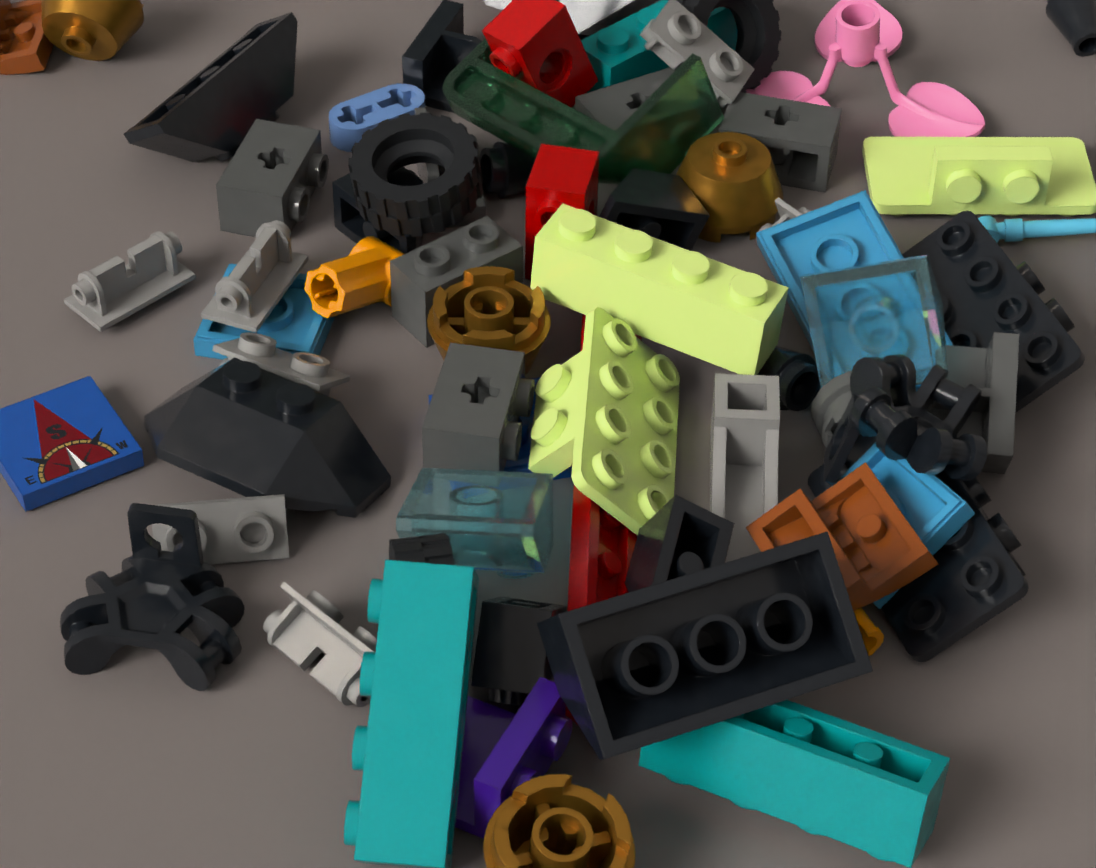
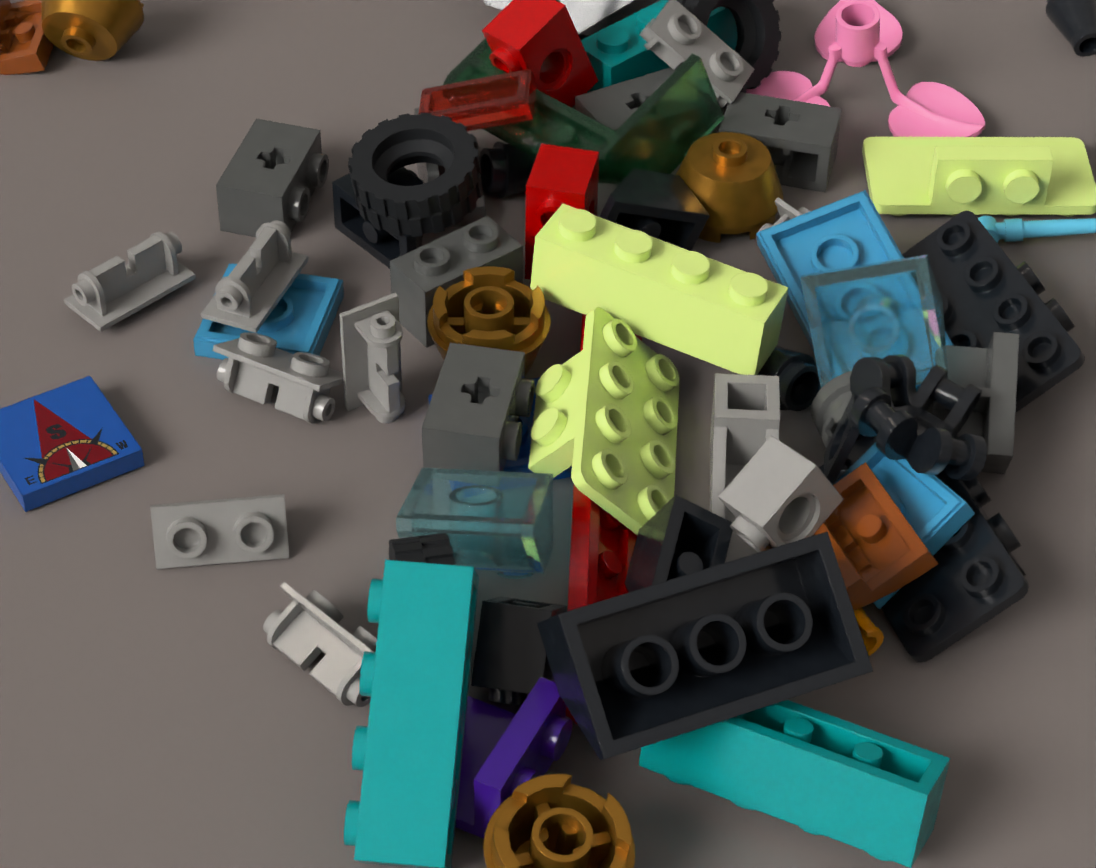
black piece [60,503,245,691] -> none
black wedge [124,12,298,162] -> none
black wedge [144,357,391,518] -> none
light orange piece [304,236,404,319] -> none
medium blue beam [328,83,425,152] -> none
black panel [402,0,495,114] -> none
none -> light grey hinge [339,292,405,423]
none -> clear red tile [418,69,537,131]
none -> light grey brick [718,435,844,552]

